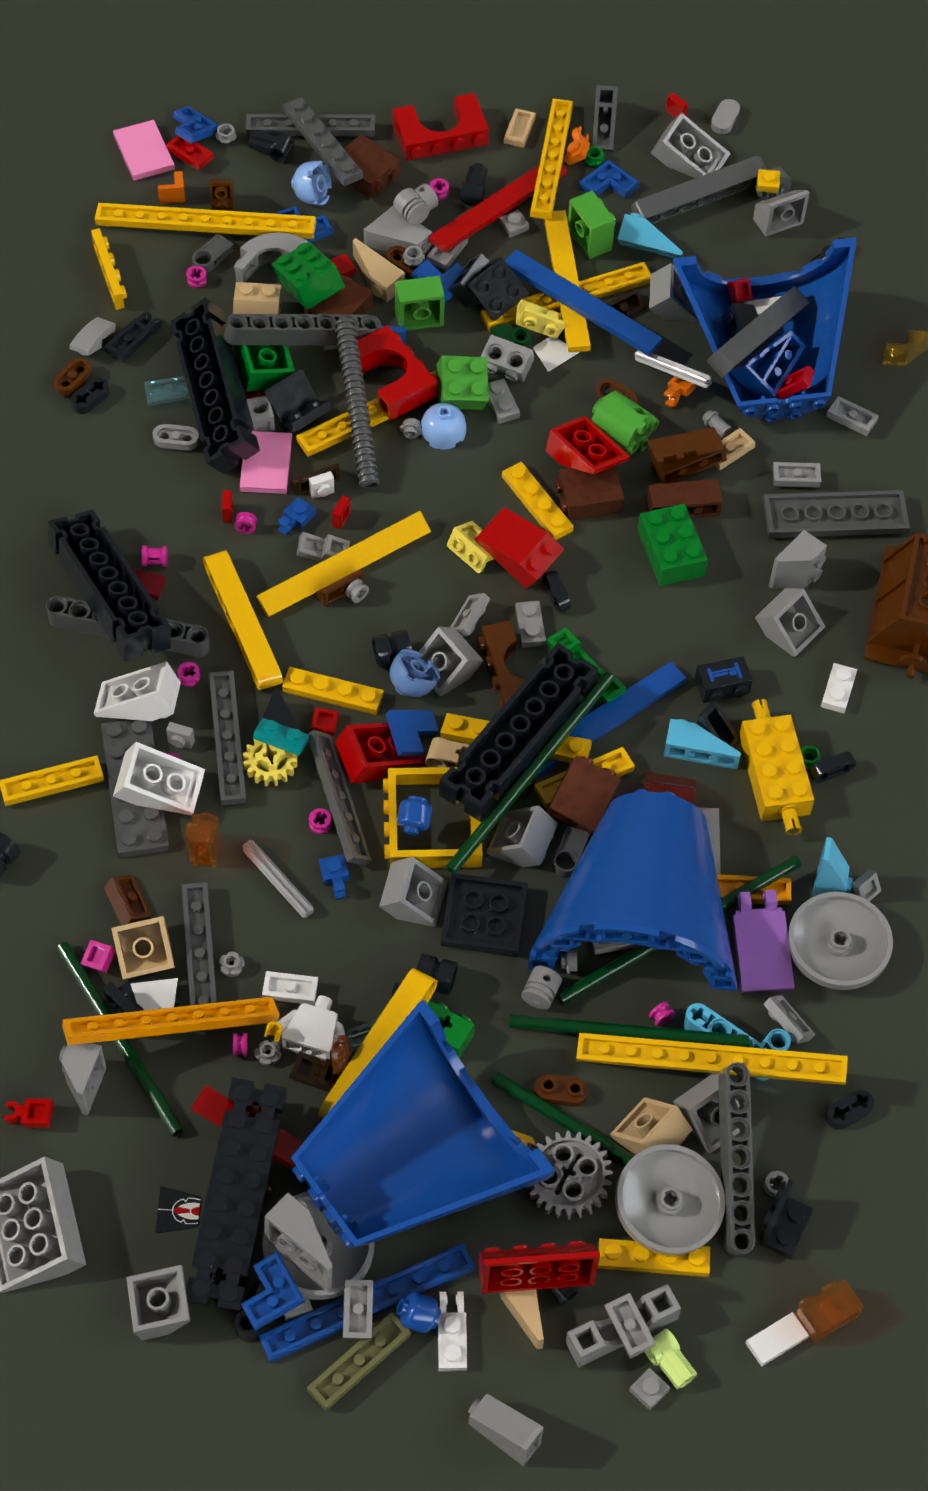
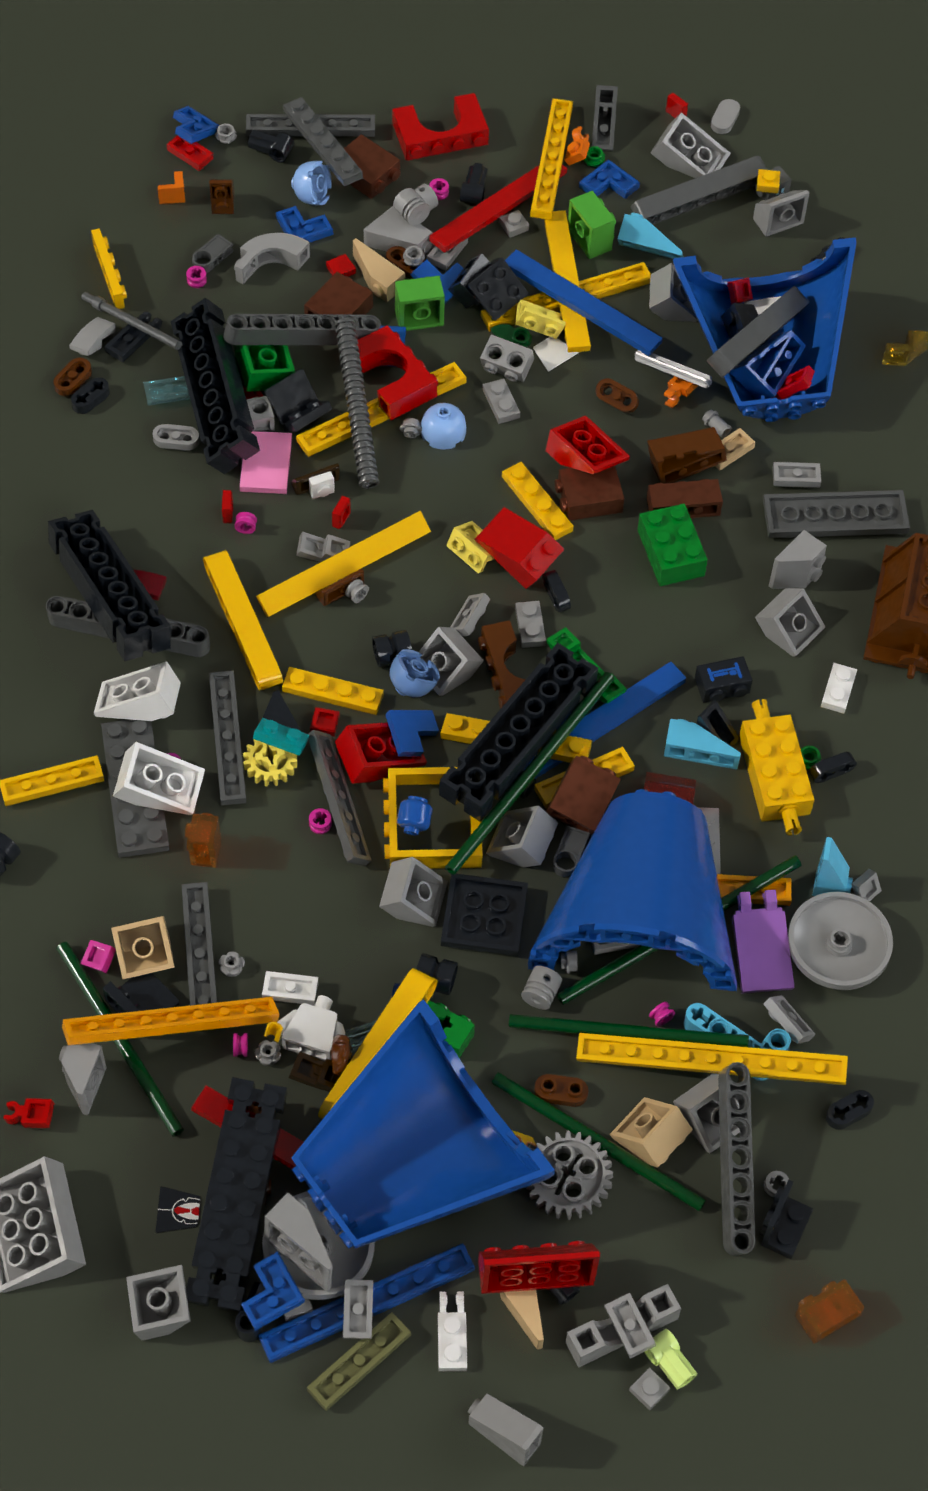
yellow plate [94,203,316,239] -> none
reddish brown slope [104,875,153,925] -> none
bright pink tile [113,120,175,181] -> none
white sticker [131,978,178,1010] -> none
dark pink bush [141,545,168,567] -> none
light grey plate [166,722,195,749] -> none
dark pink bush [177,662,200,687] -> none
tan slope [233,282,282,314] -> none
light grey axle [242,840,314,918] -> none
green brick [271,241,345,310] -> none
blue plate [278,497,316,535] -> none
blue plate [318,854,349,899] -> none
blue head [397,1292,441,1334] -> none
tan piece [425,737,469,767] -> none
bright green brick [436,355,489,410] -> none
tan tile [504,108,536,148] -> none
bright green cylinder [591,391,659,455] -> none
yellow plate [598,1238,710,1277] -> none
dark brown slope [606,288,647,317] -> none
light grey dish [615,1144,725,1256] -> none
white tile [746,1312,809,1367] -> none
light grey plate [826,396,879,436] -> none
none -> dark grey bar [81,291,182,350]

